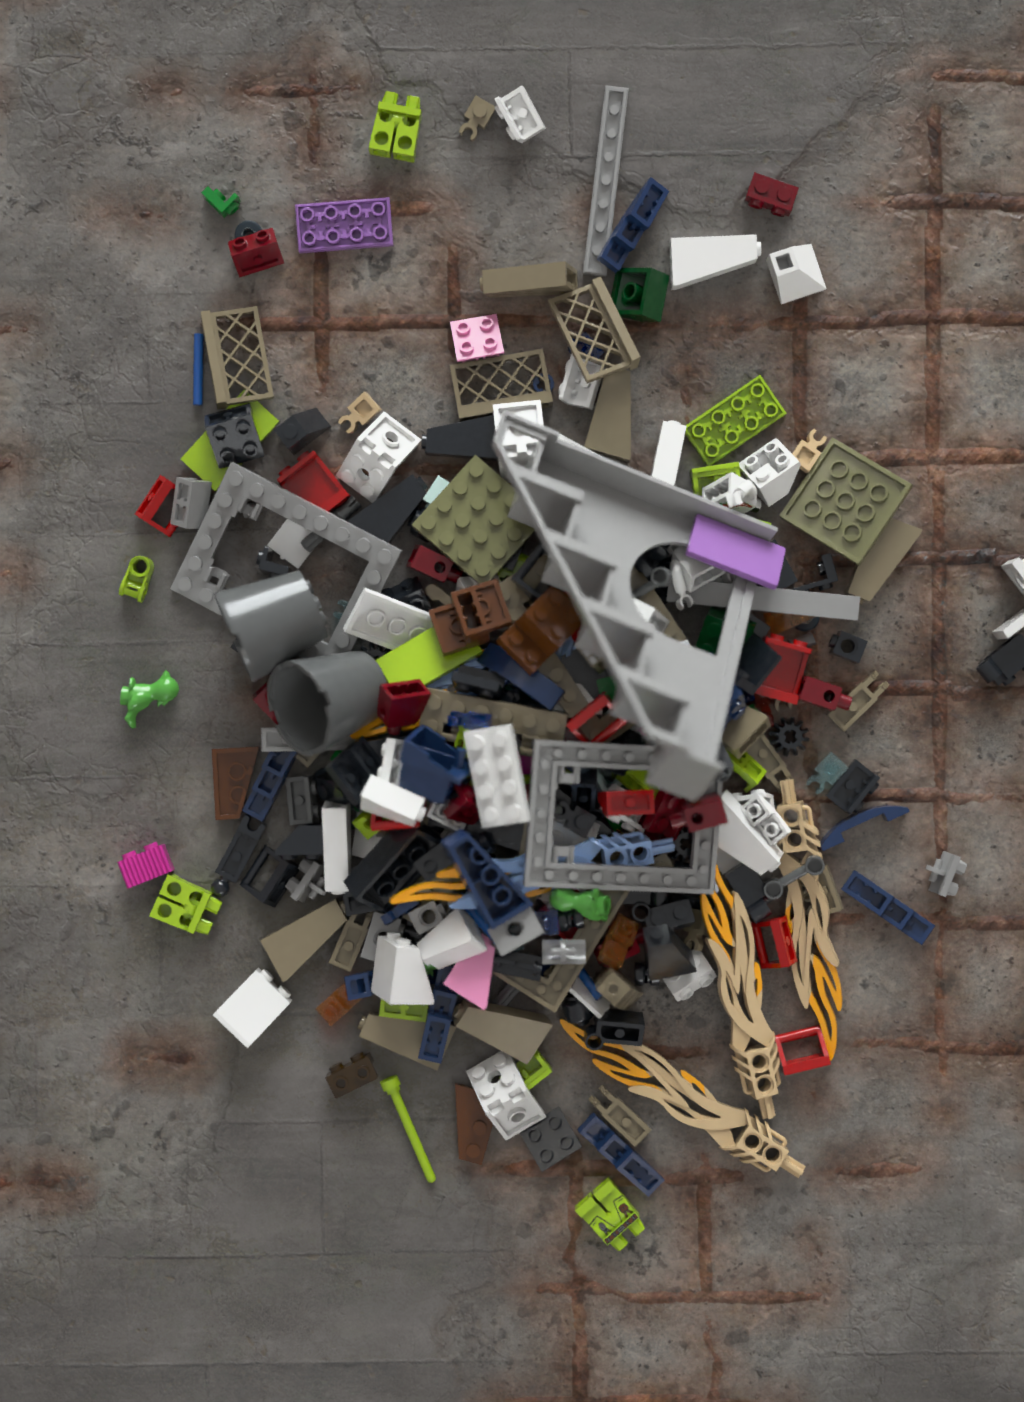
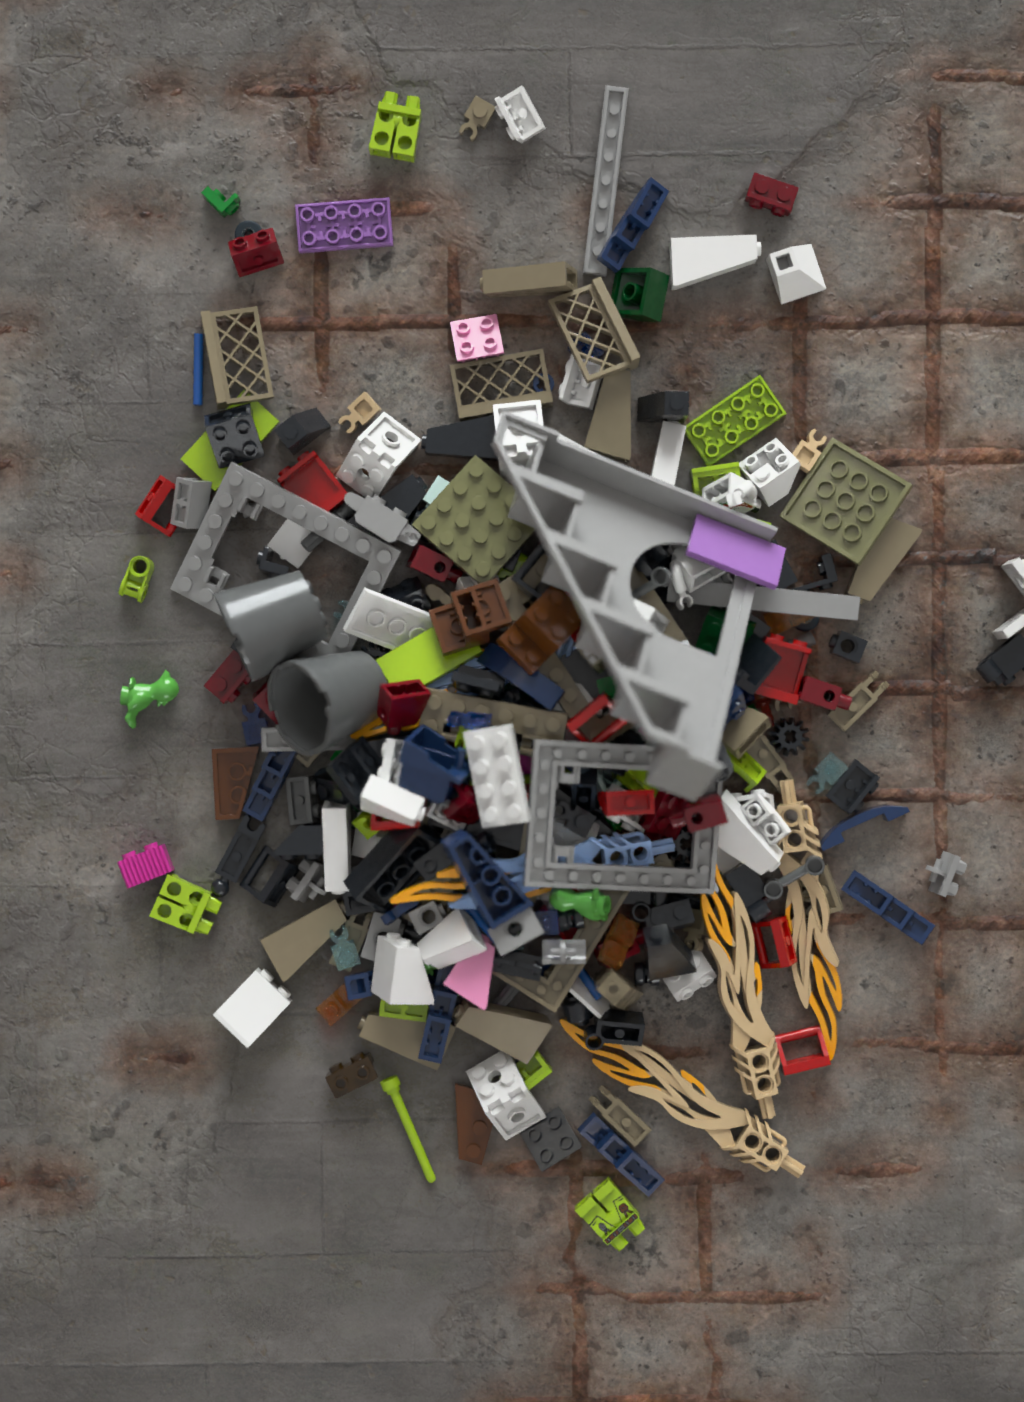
none -> dark red bracket [204,650,251,704]
none -> clear blue plate [242,703,268,746]
none -> clear light blue plate [329,926,361,971]
none -> light grey hinge [344,492,421,547]
none -> black slope [637,391,689,423]

